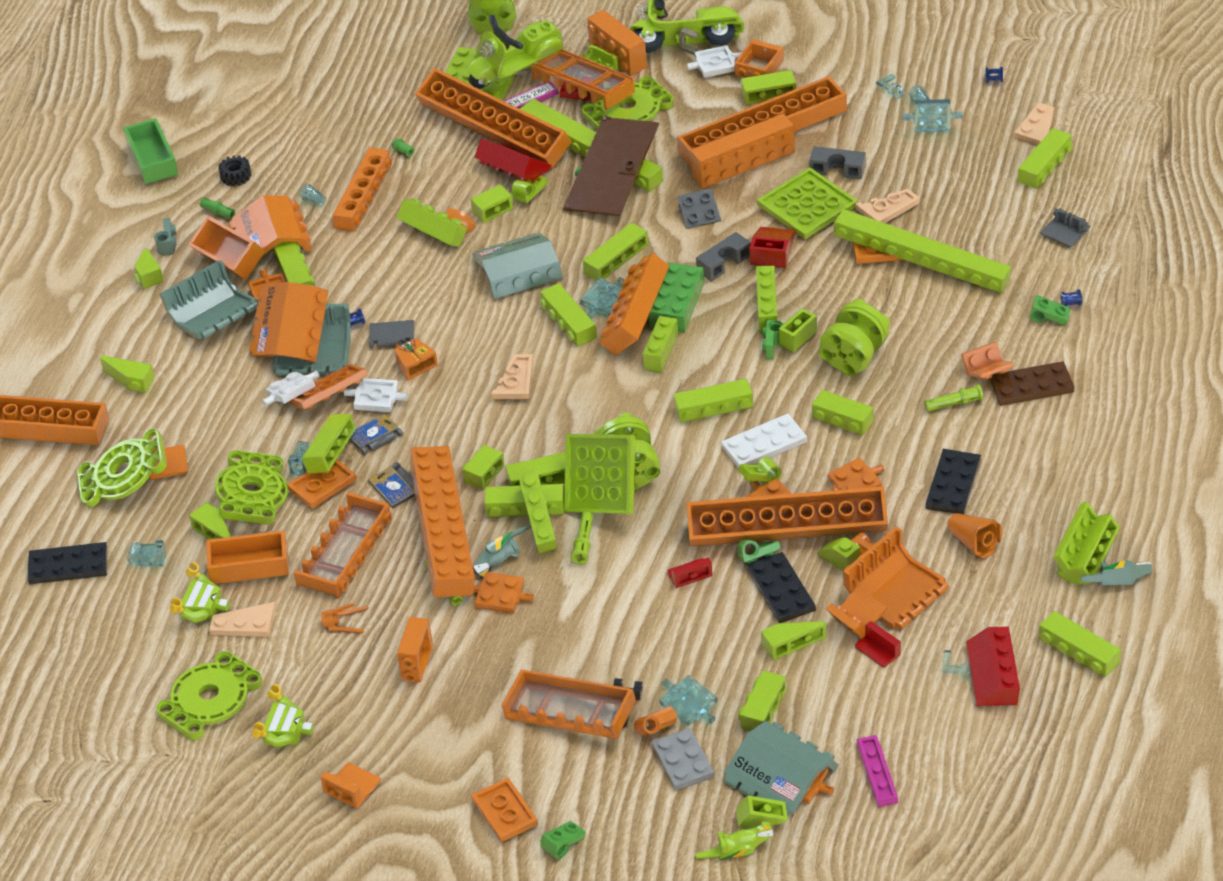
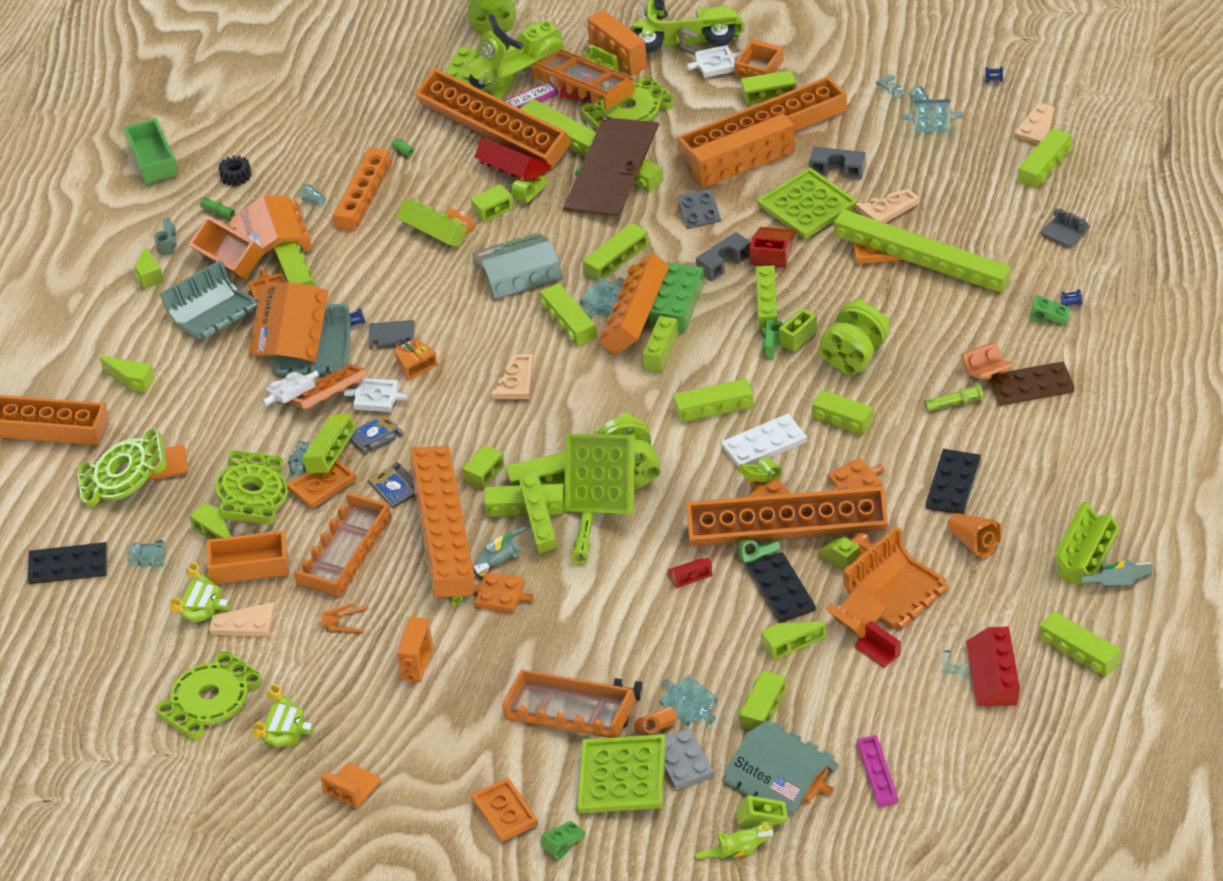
none -> lime plate [577,734,667,813]

